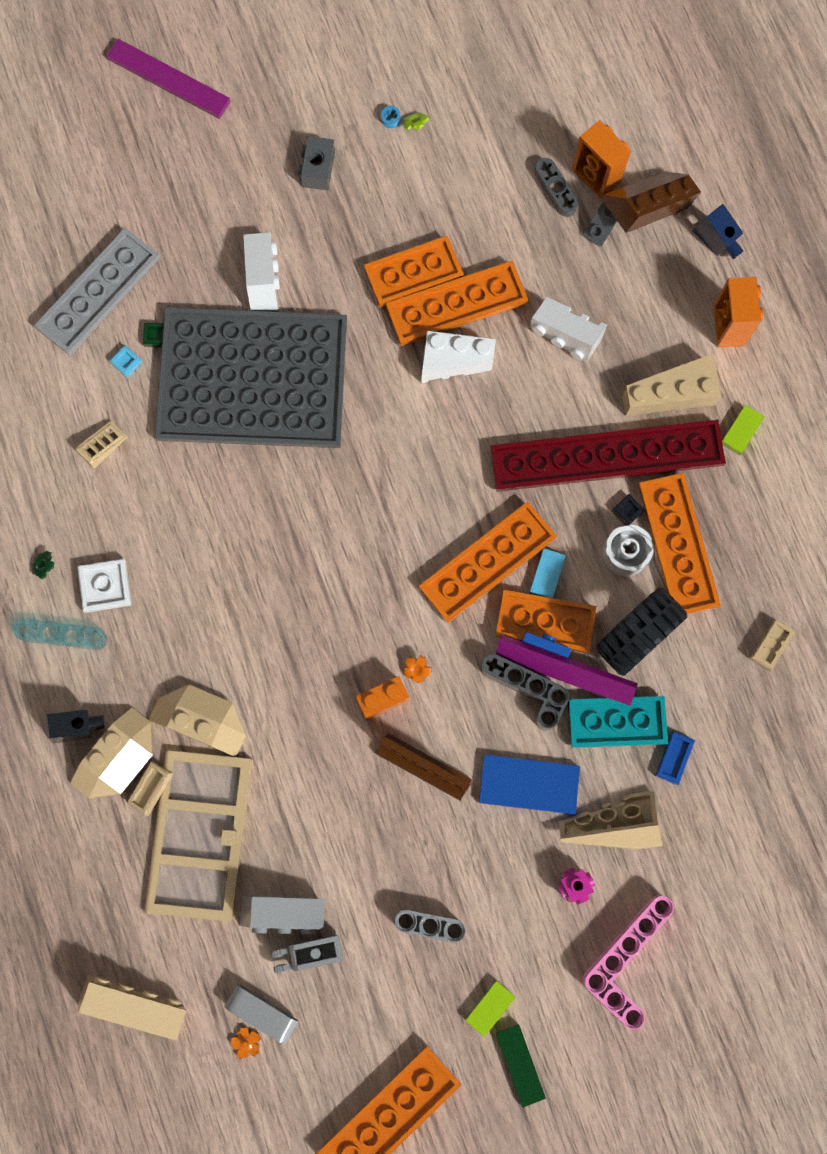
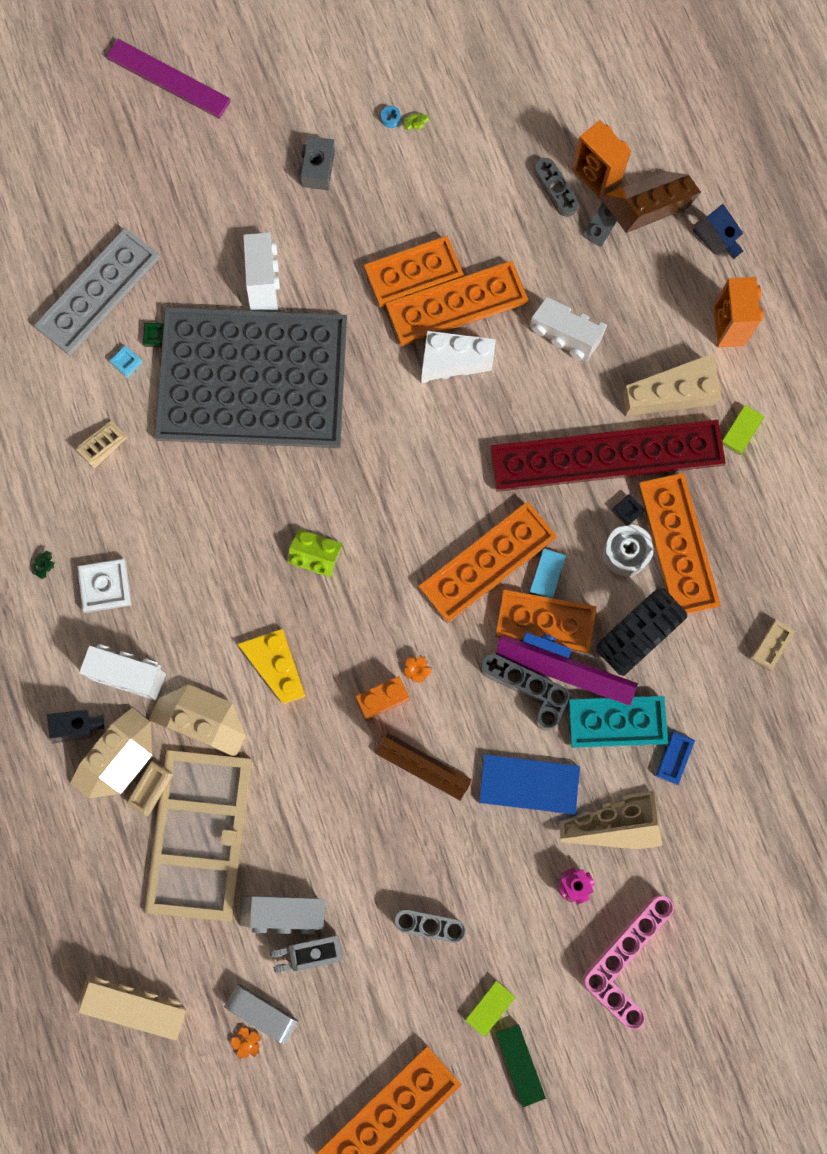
clear light blue beam [13,619,107,650] -> none
none -> white brick [79,644,166,701]
none -> yellow wing [238,629,306,704]
none -> lime bracket [287,529,343,577]

